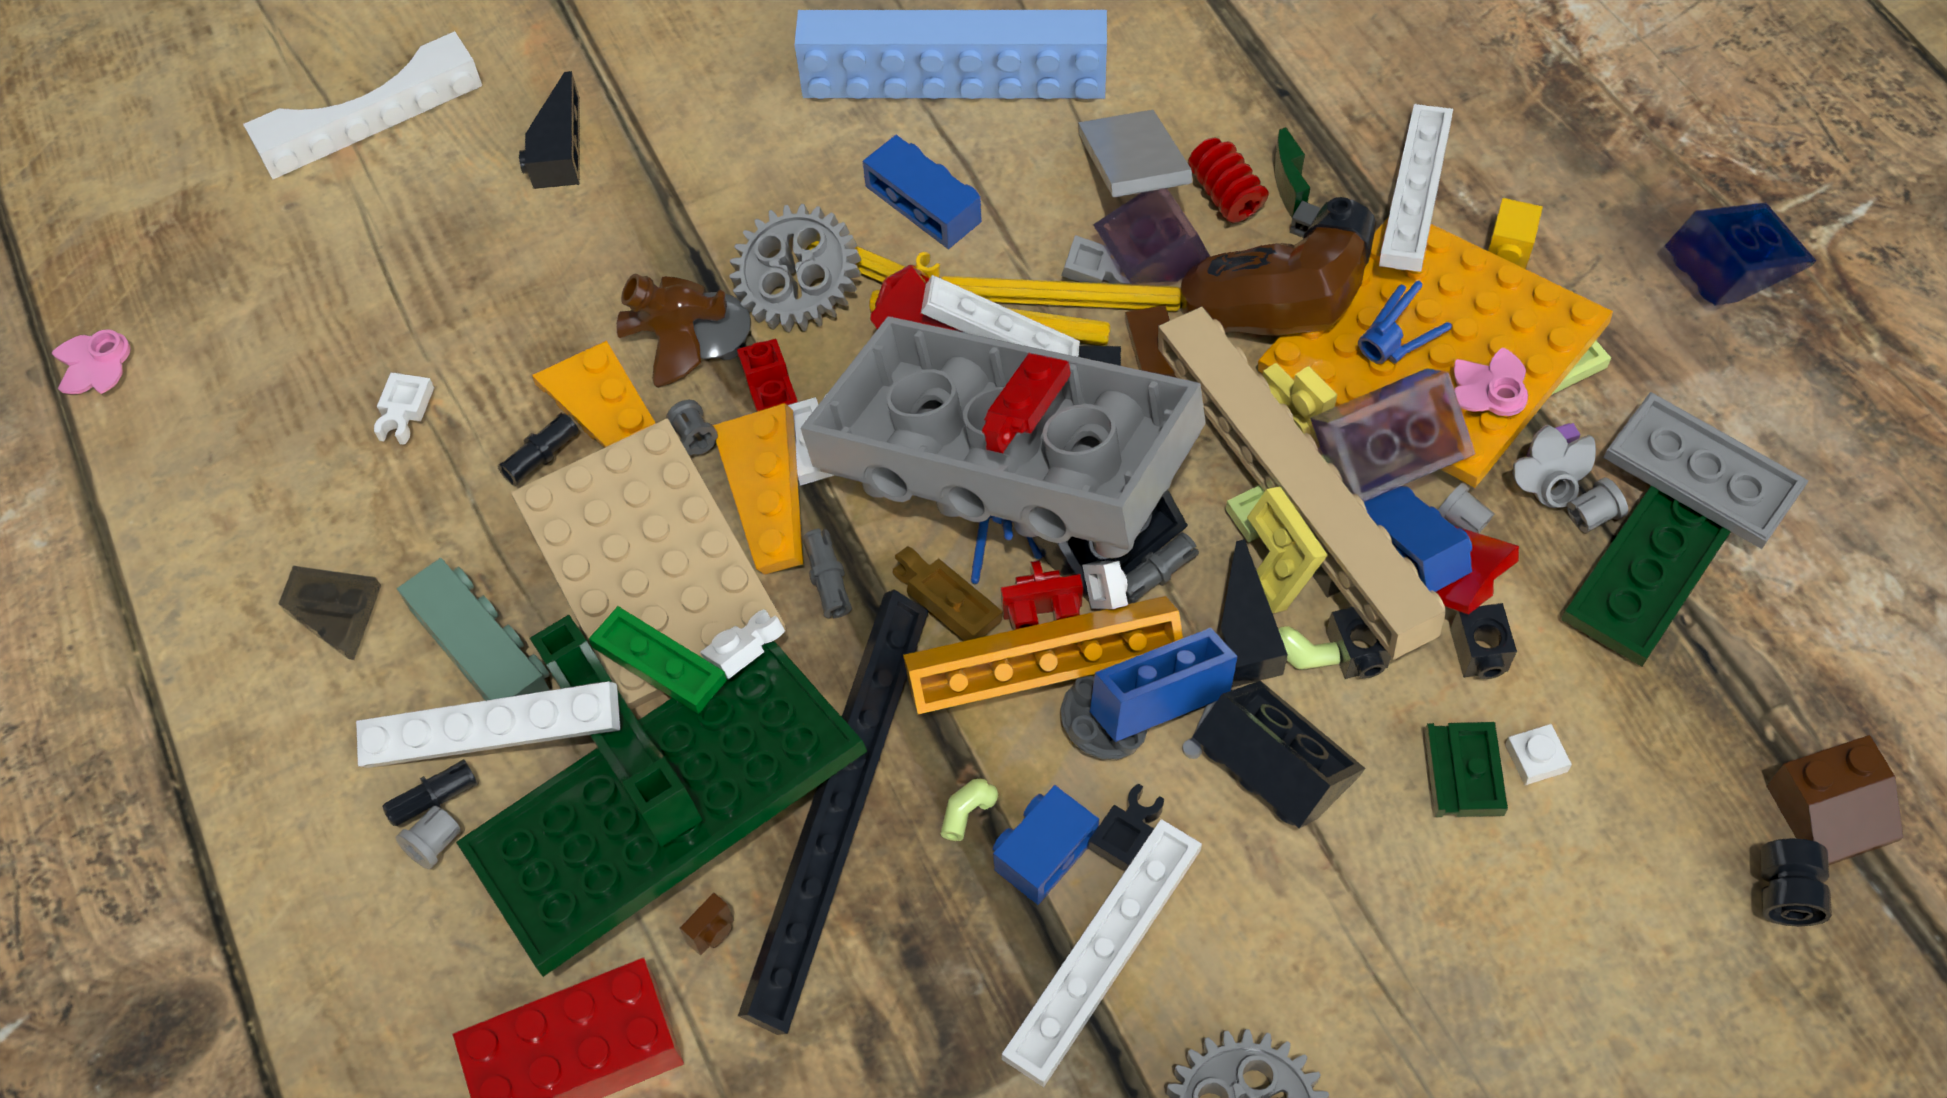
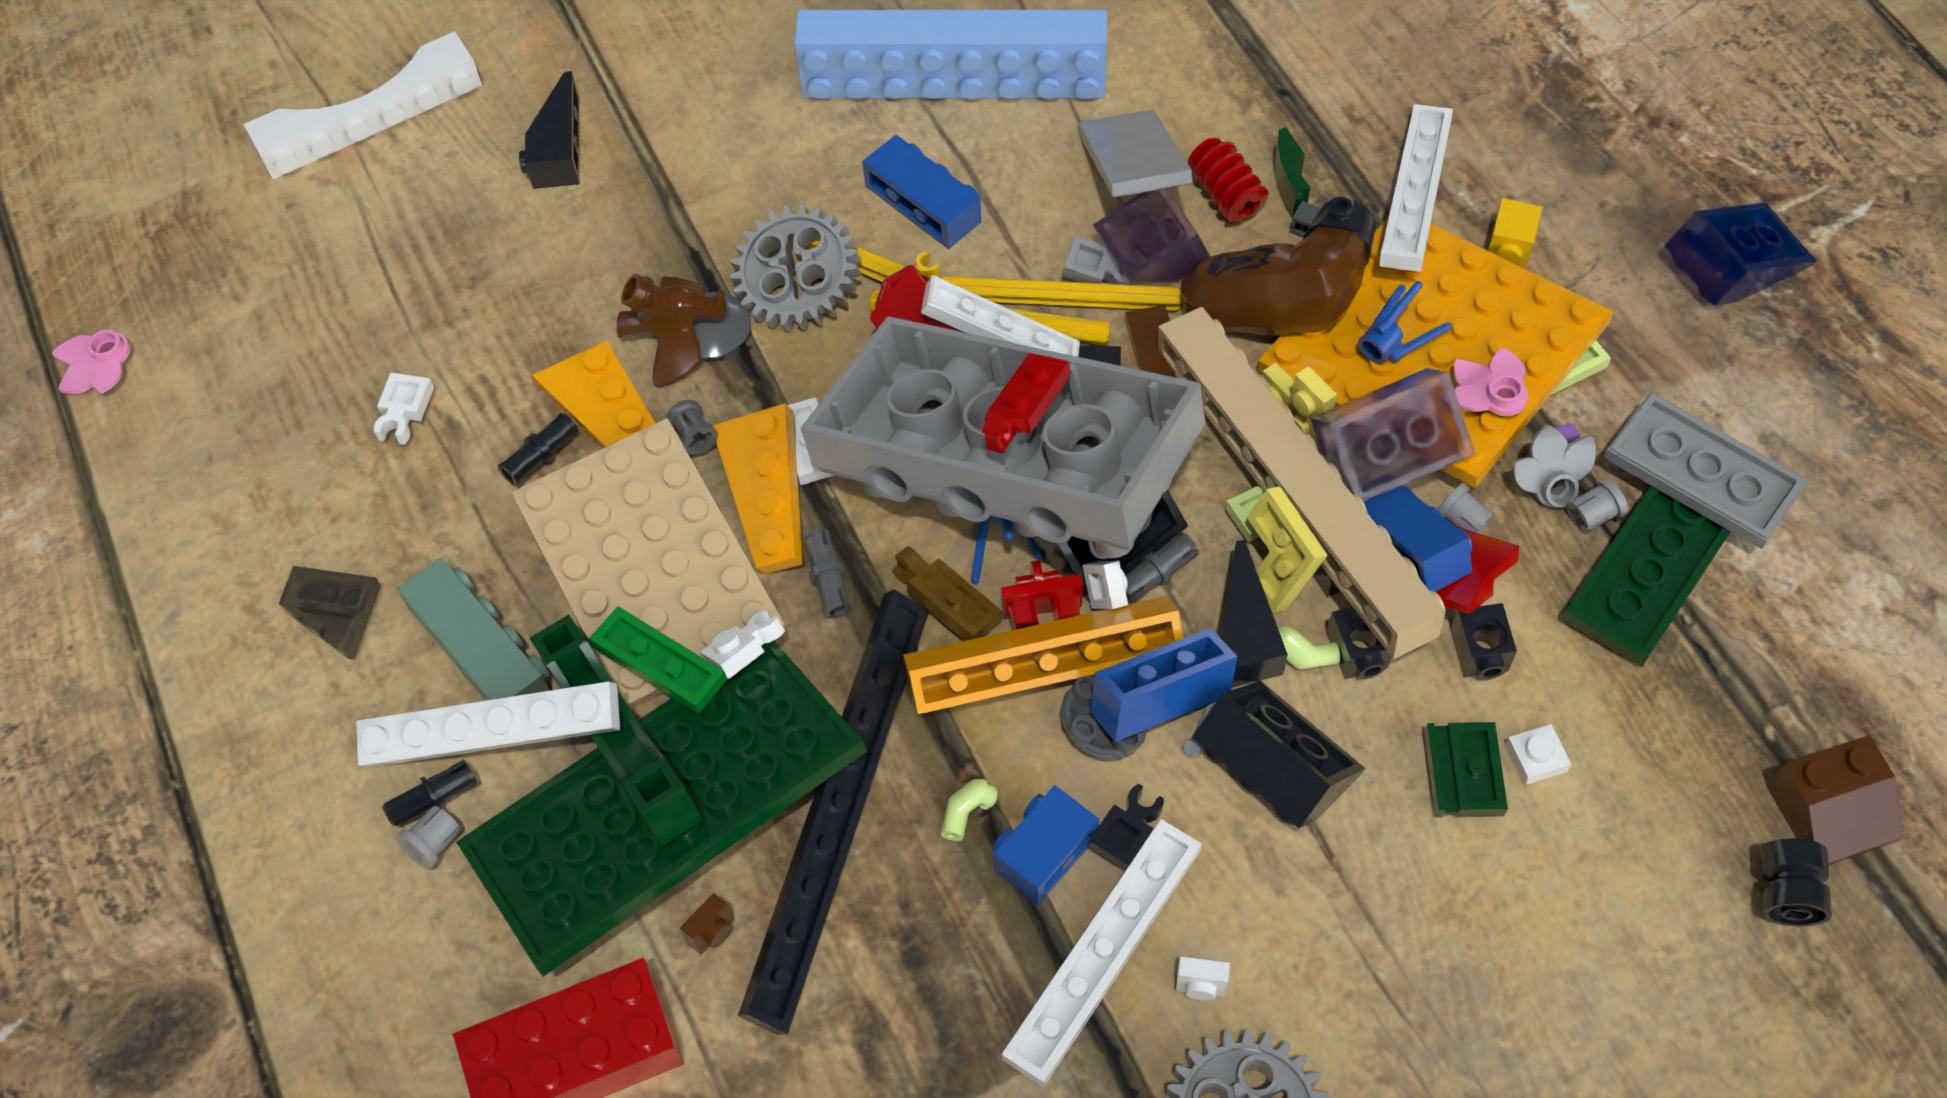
red slope [737,338,798,412] -> none
none -> white plate [1176,956,1230,1001]

